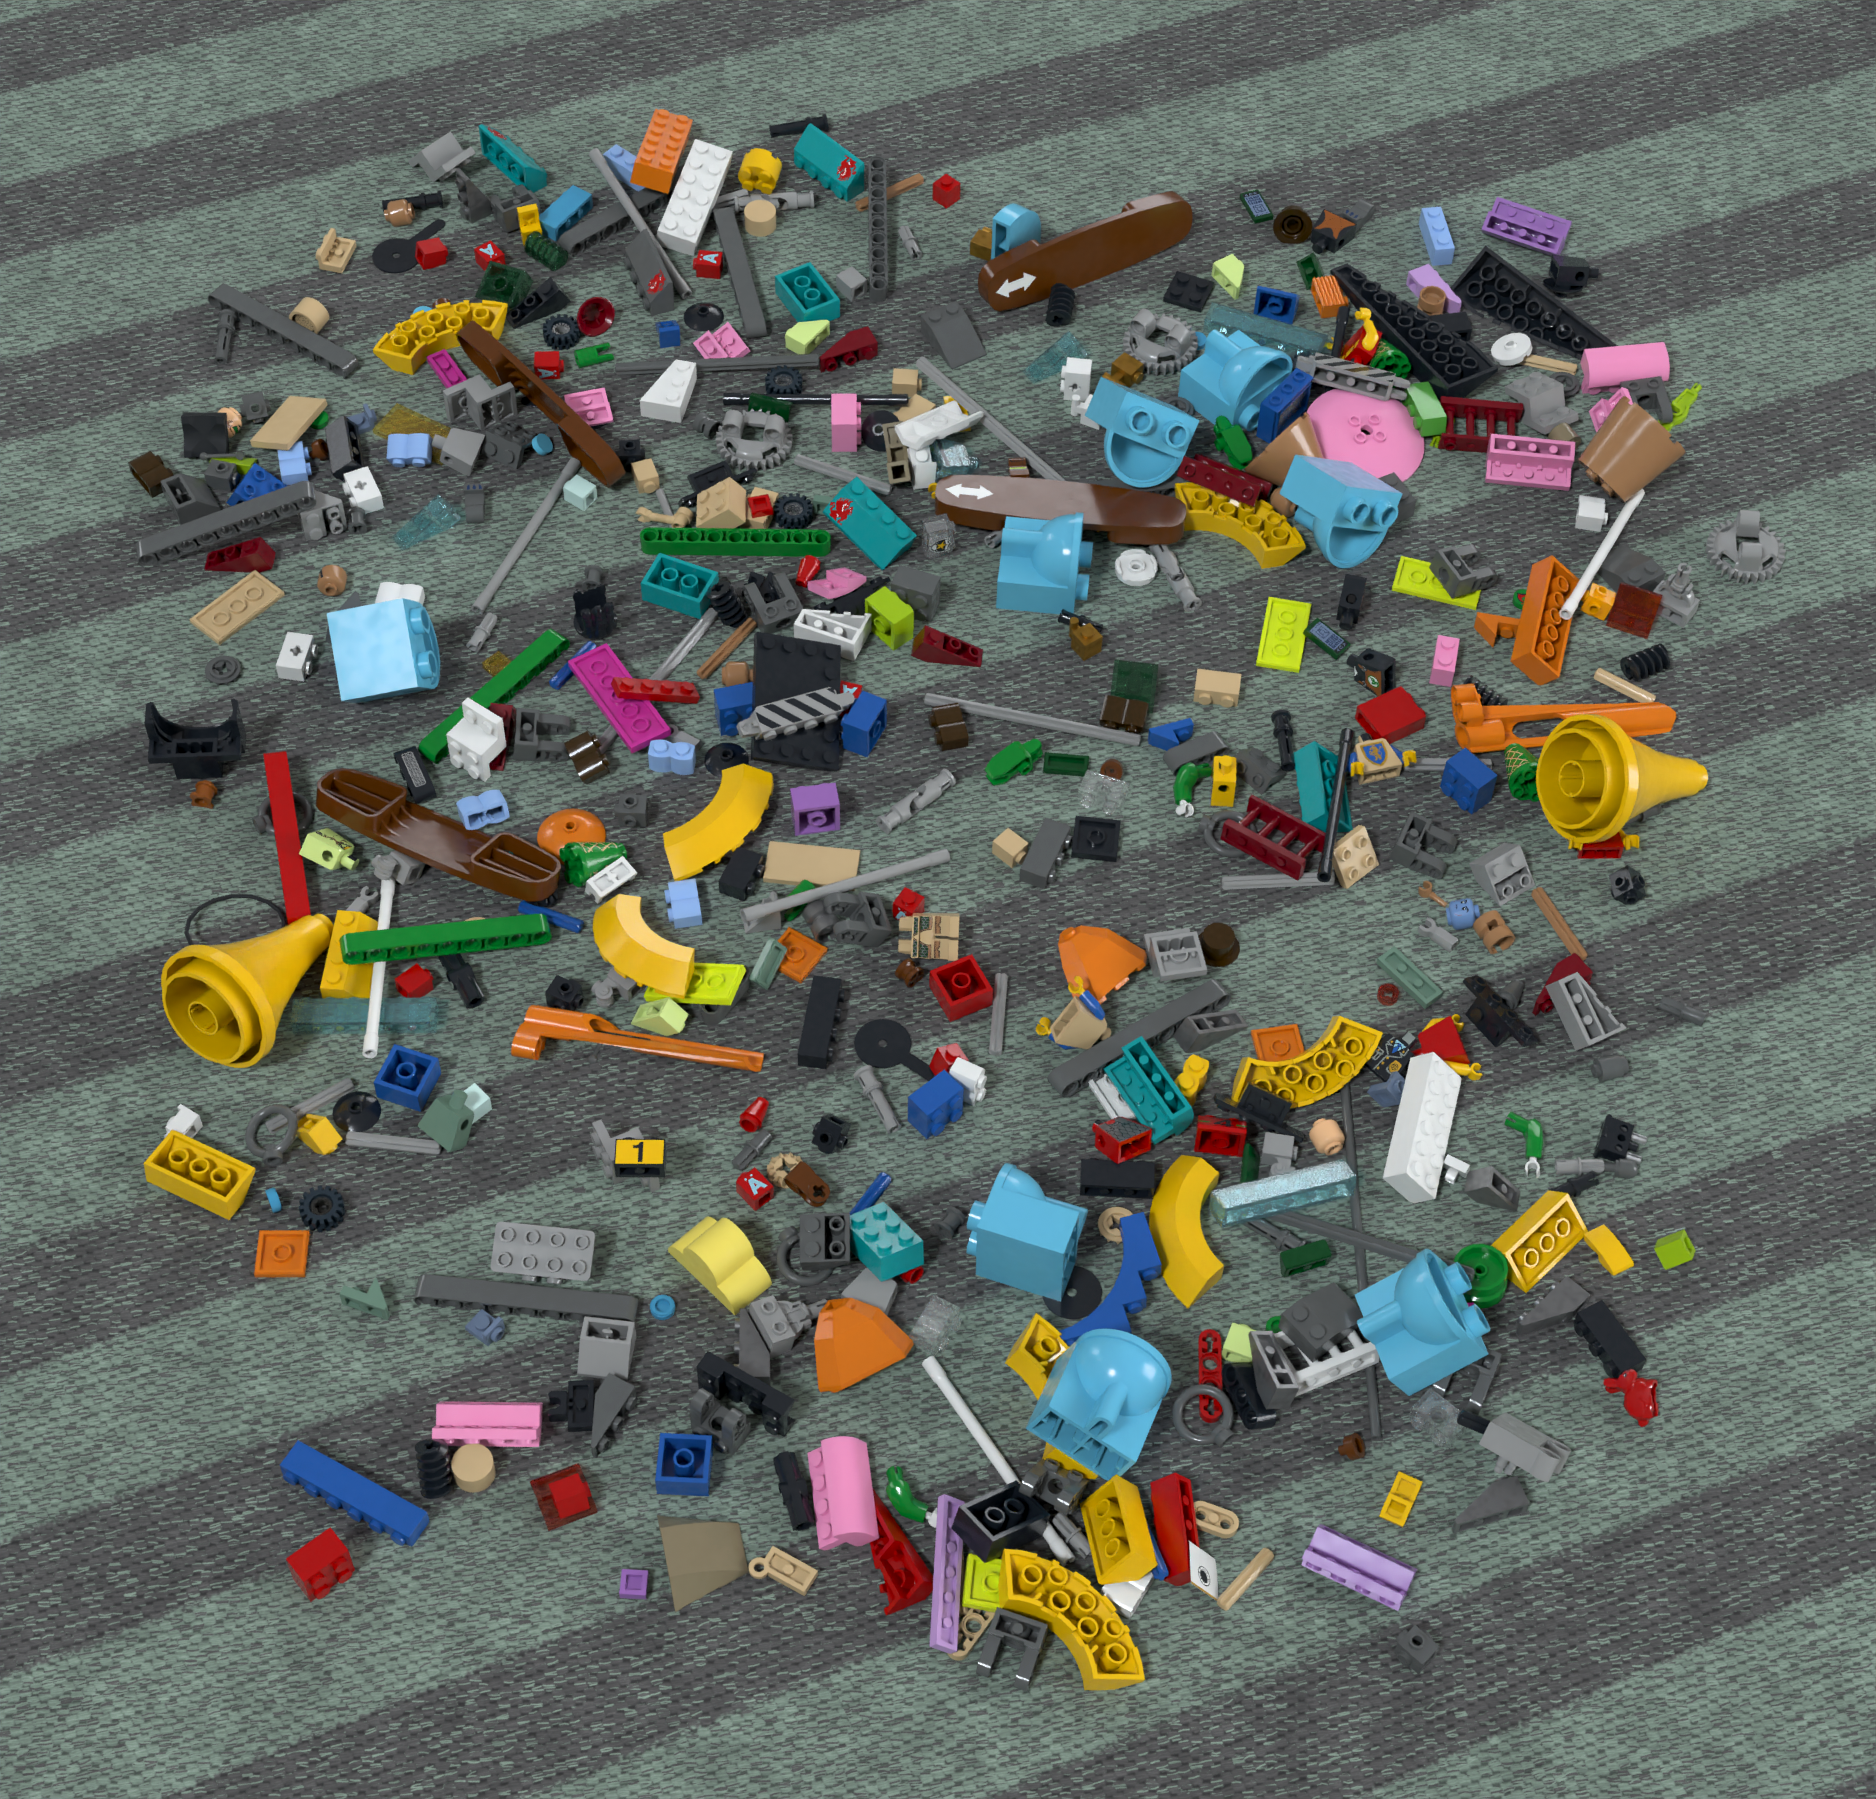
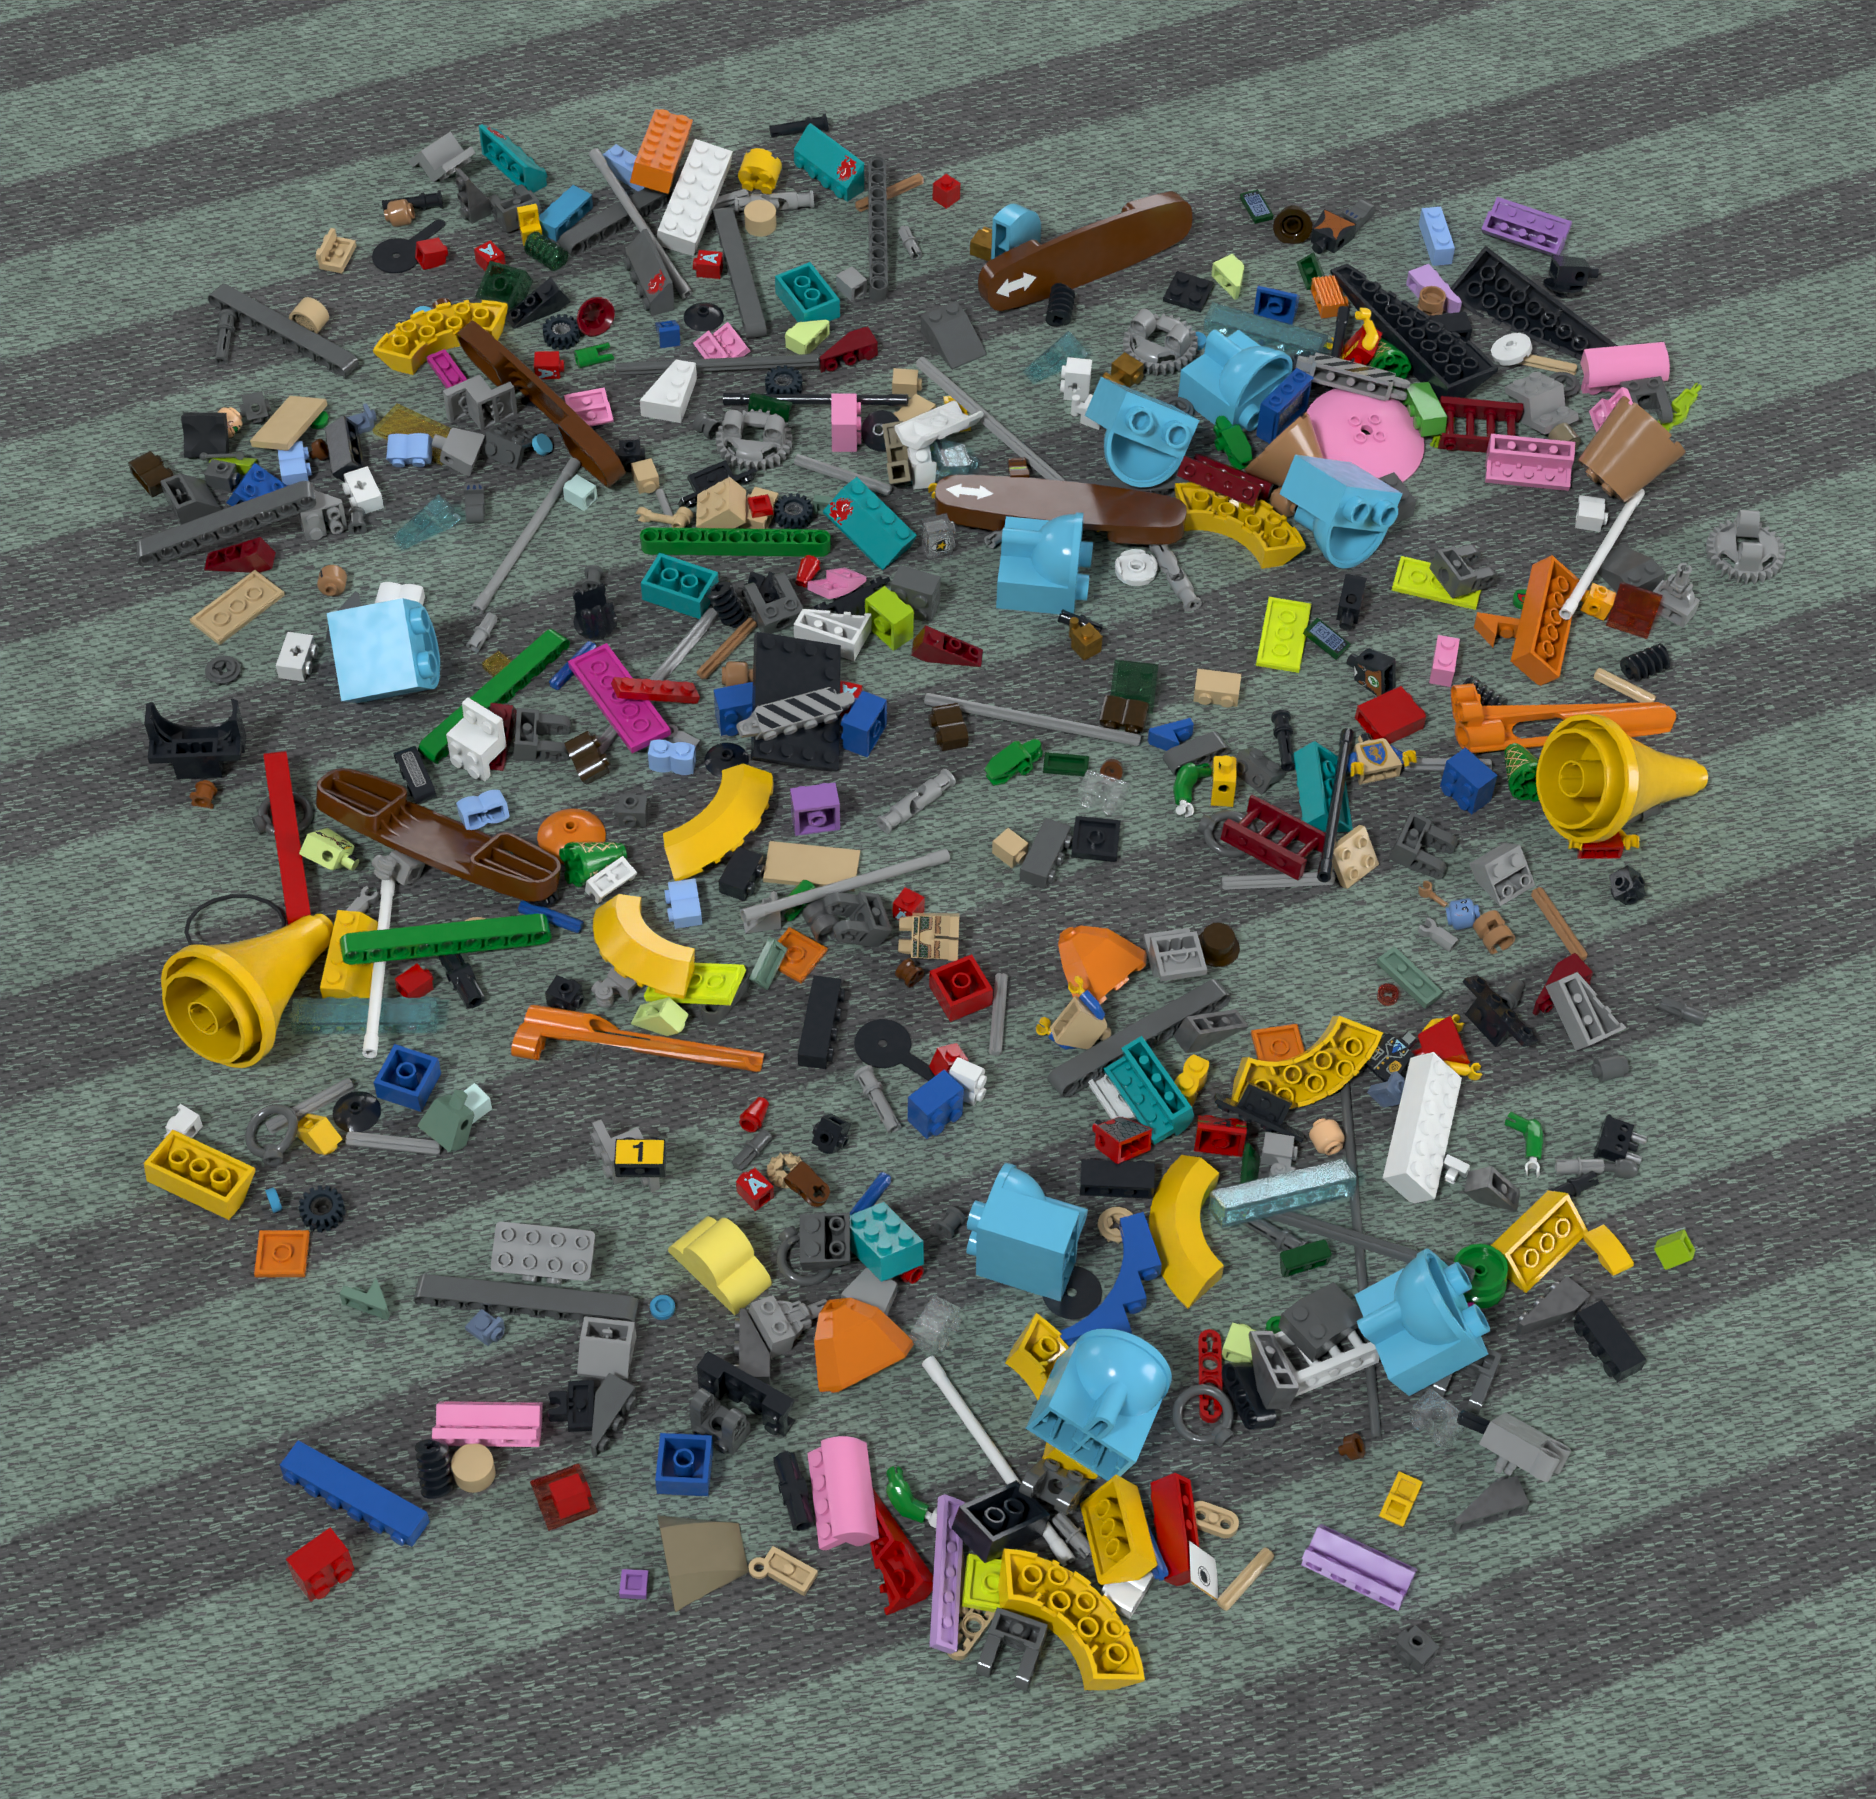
red animal [1603,1369,1658,1427] -> none

